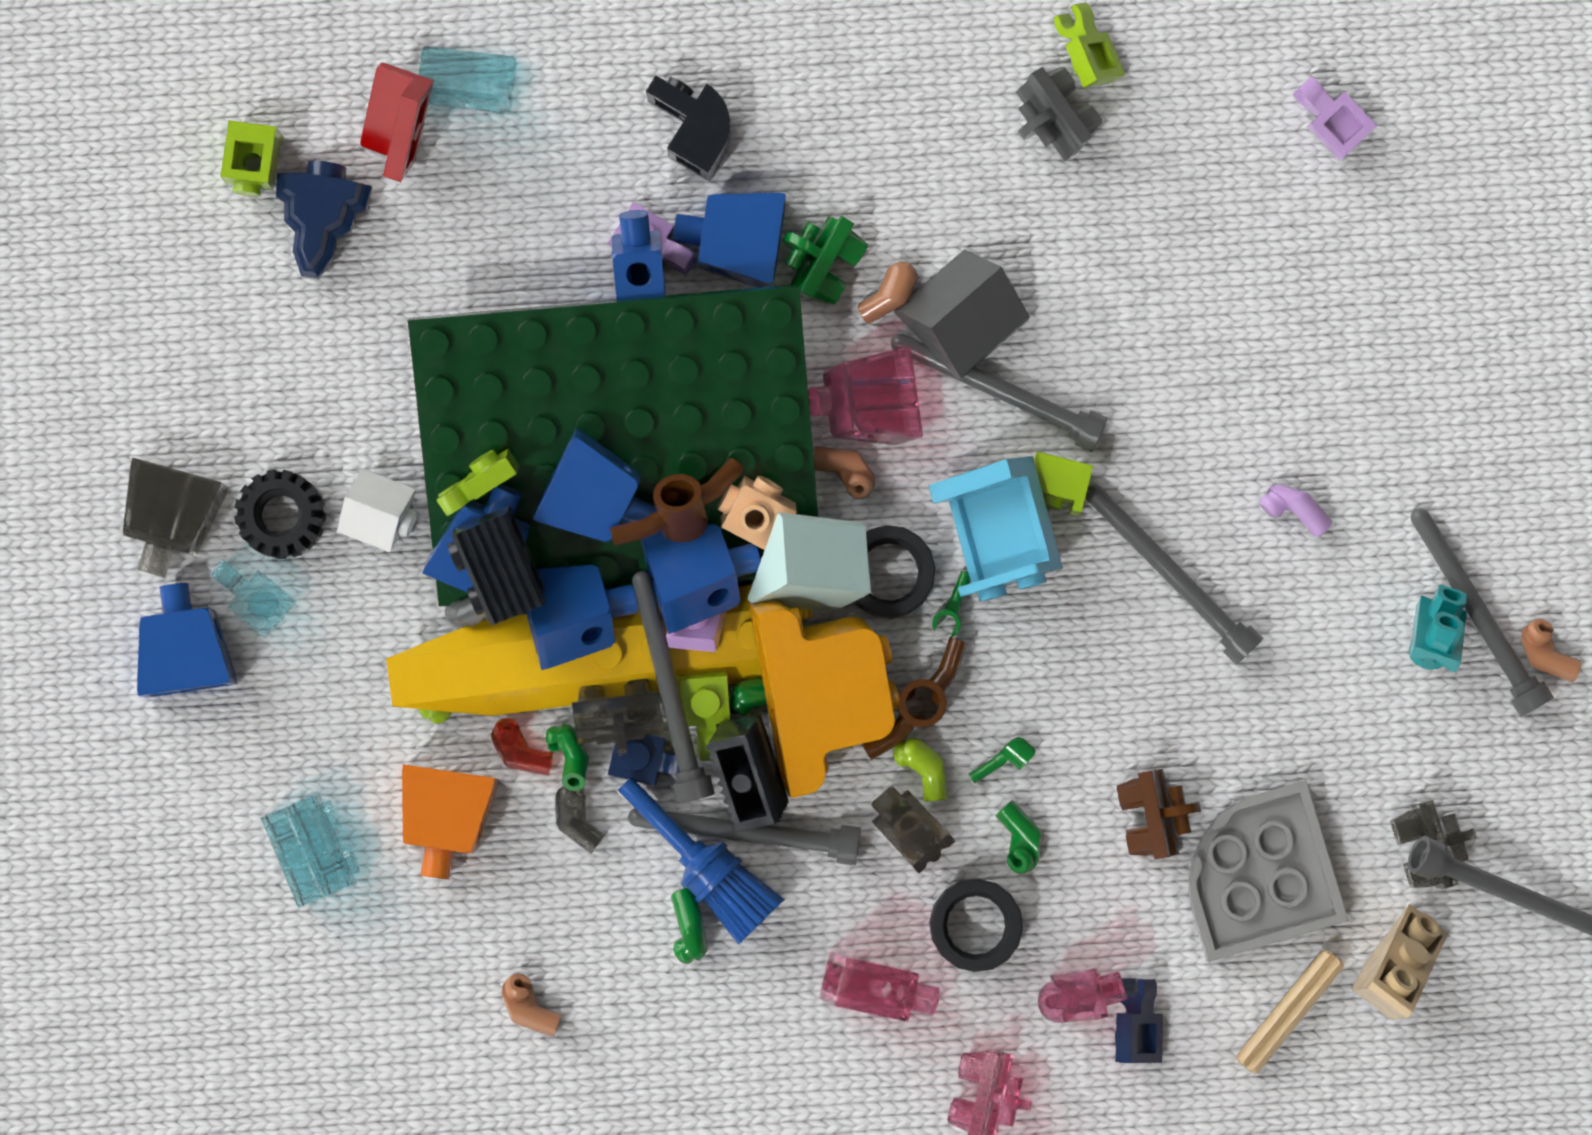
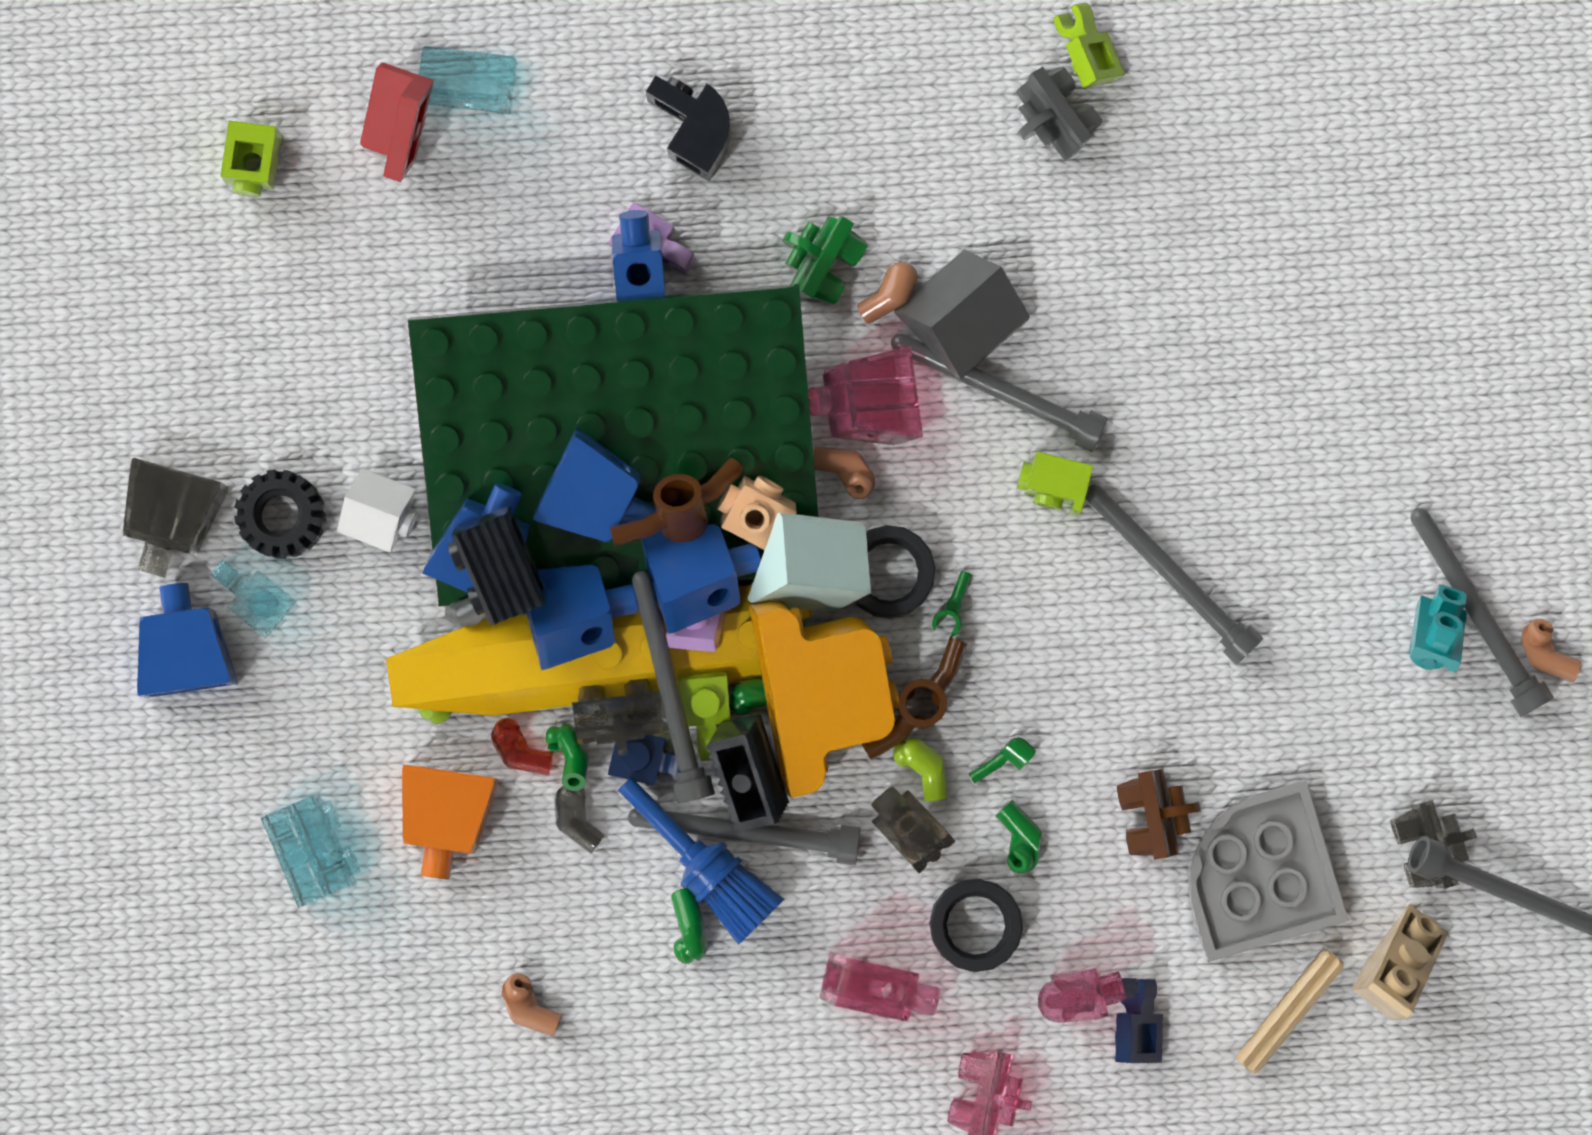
dark blue rock [276,160,373,279] -> none
lime plate [436,448,519,516] -> none
blue torso [673,193,786,288] -> none
medium azure panel [928,456,1063,602] -> none
lavender arm [1260,484,1332,537] -> none
lavender plate [1292,76,1377,161] -> none

